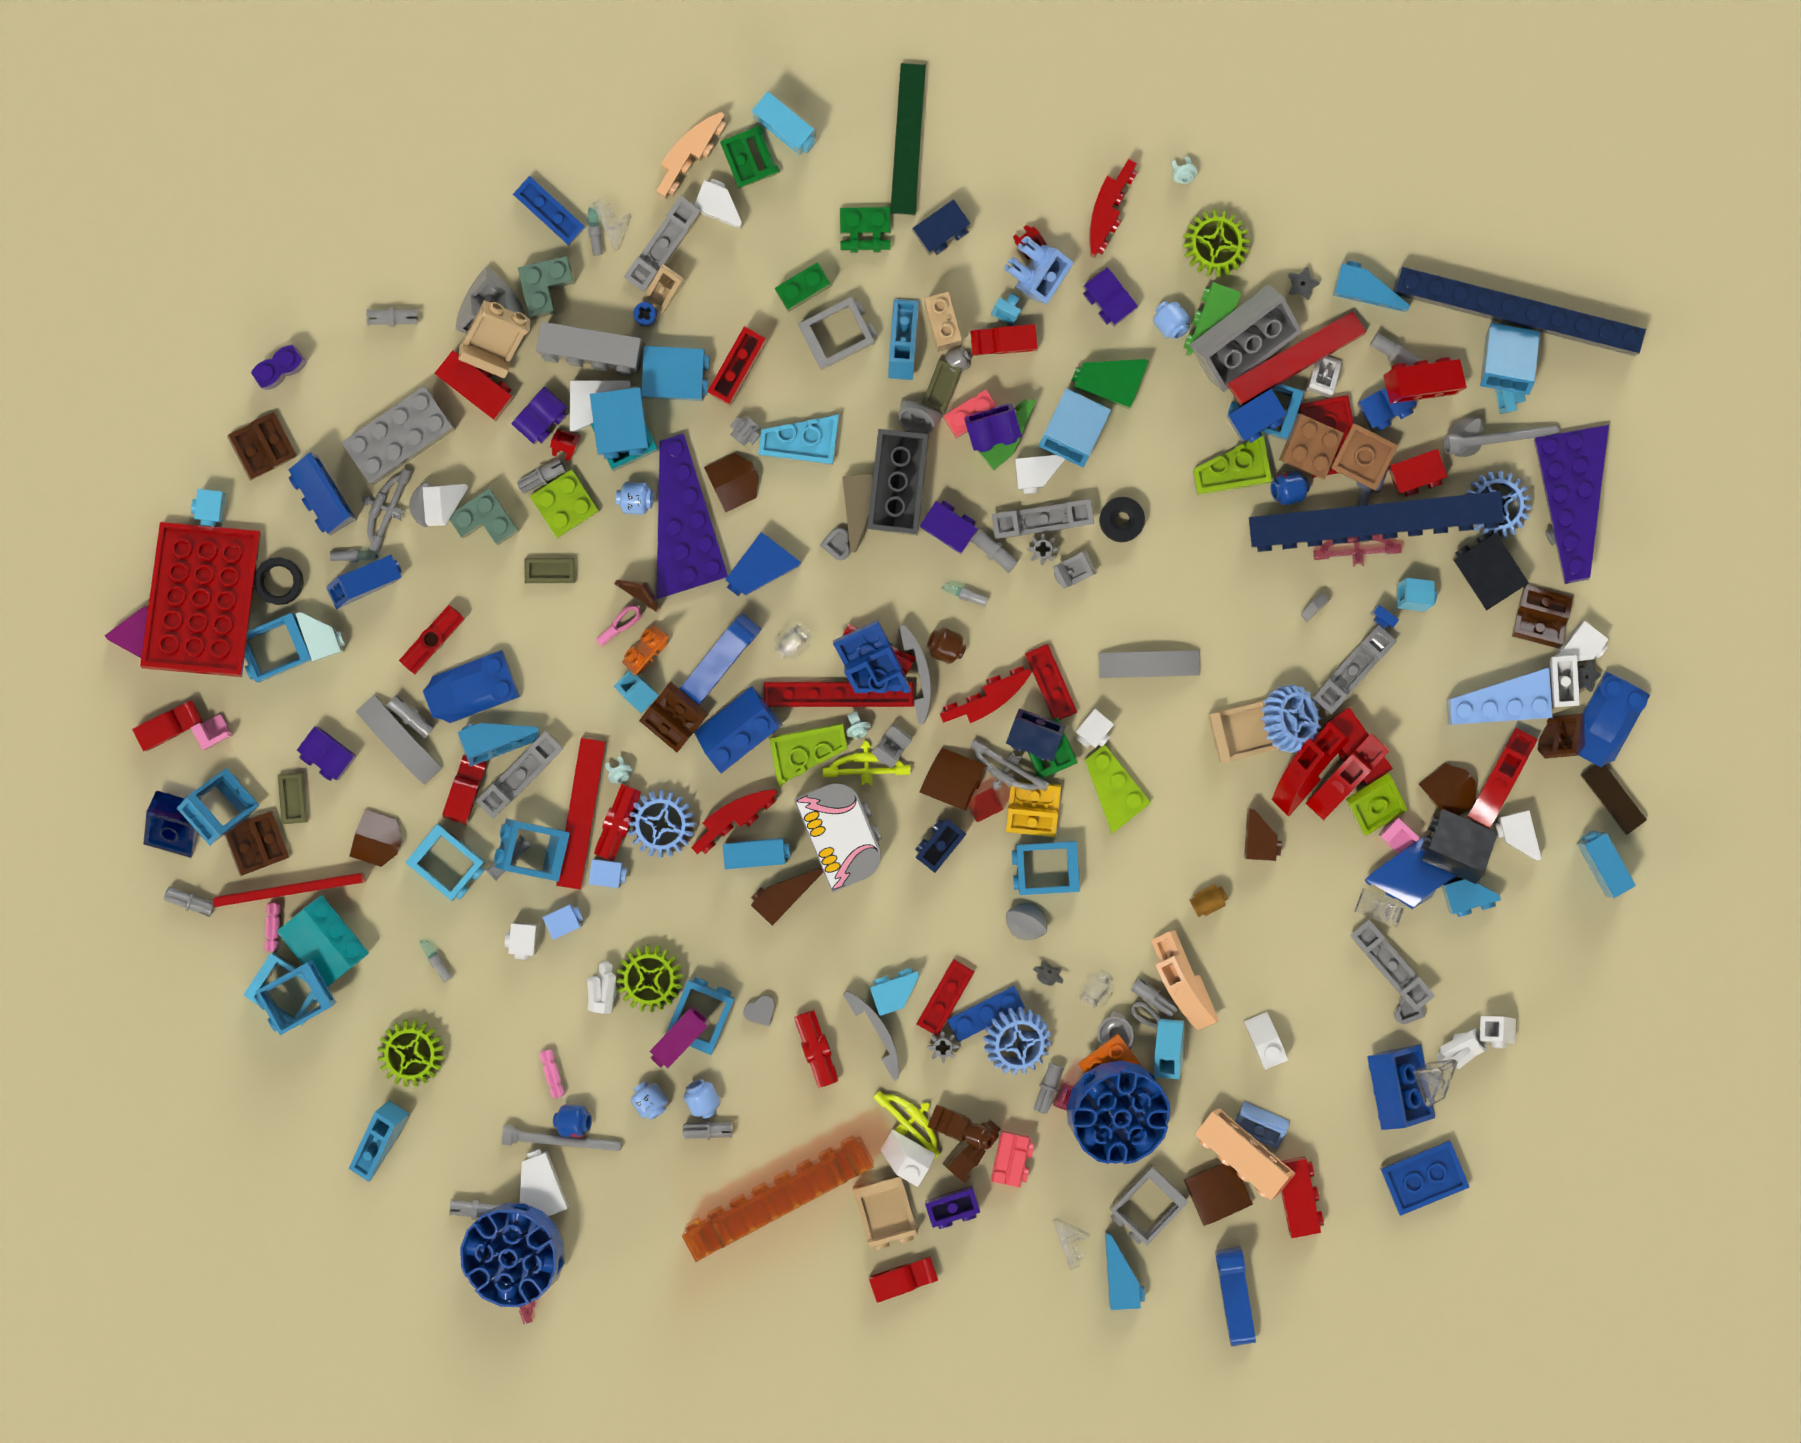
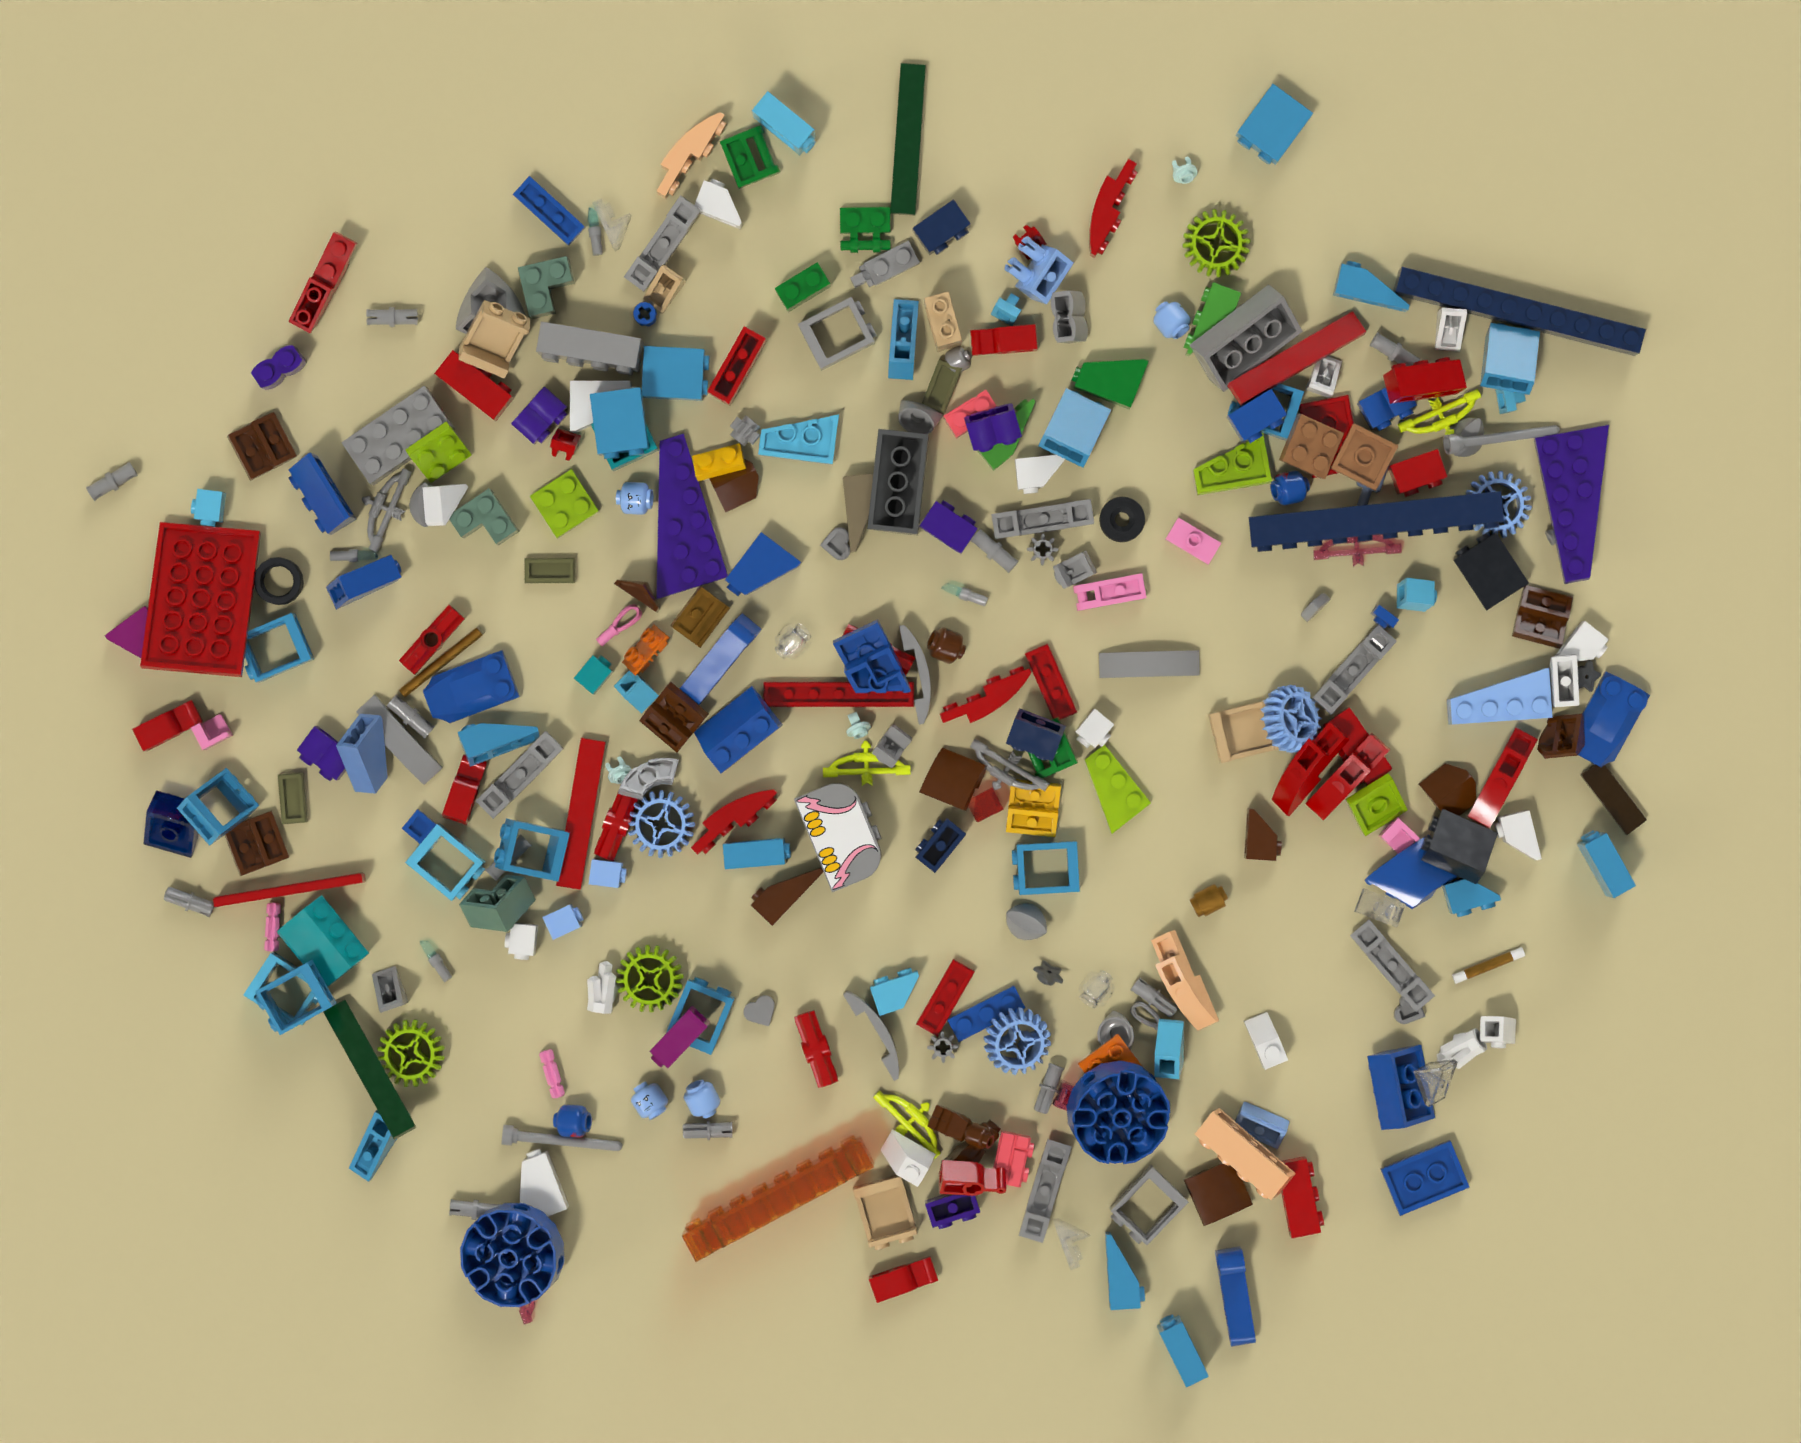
light aqua slope [296,612,346,662] -> none
reddish brown slope [349,809,402,867] -> none
light grey axle [517,458,567,494] -> none
lime wing [769,723,847,787] -> none
dark purple brick [1083,267,1138,327] -> none
dark grey plate [1288,267,1320,300] -> none
none -> light grey pin [86,462,138,501]
none -> red slope [288,231,358,333]
none -> dark green tile [323,1000,416,1140]
none -> medium blue slope [336,714,388,794]
none -> light grey slope [372,966,408,1013]
none -> pearl gold bar [399,628,483,697]
none -> blue plate [401,809,437,844]
none -> lime plate [405,421,472,483]
none -> sand green brick [459,875,536,932]
none -> teal brick [574,655,614,695]
none -> light grey tile [618,758,679,800]
none -> pearl gold plate [670,586,730,648]
none -> yellow plate [692,443,746,481]
none -> light grey hinge [850,240,920,288]
none -> piece [939,1160,1007,1196]
none -> light grey slope [1019,1139,1072,1243]
none -> light grey brick [1051,290,1088,344]
none -> bright pink plate [1073,573,1147,611]
none -> dark azure window [1157,1314,1209,1388]
none -> bright pink plate [1165,517,1221,565]
none -> dark azure brick [1235,84,1313,165]
none -> neon yellow piece [1397,389,1481,435]
none -> white slope [1435,308,1467,351]
none -> pearl gold bar [1452,947,1525,984]

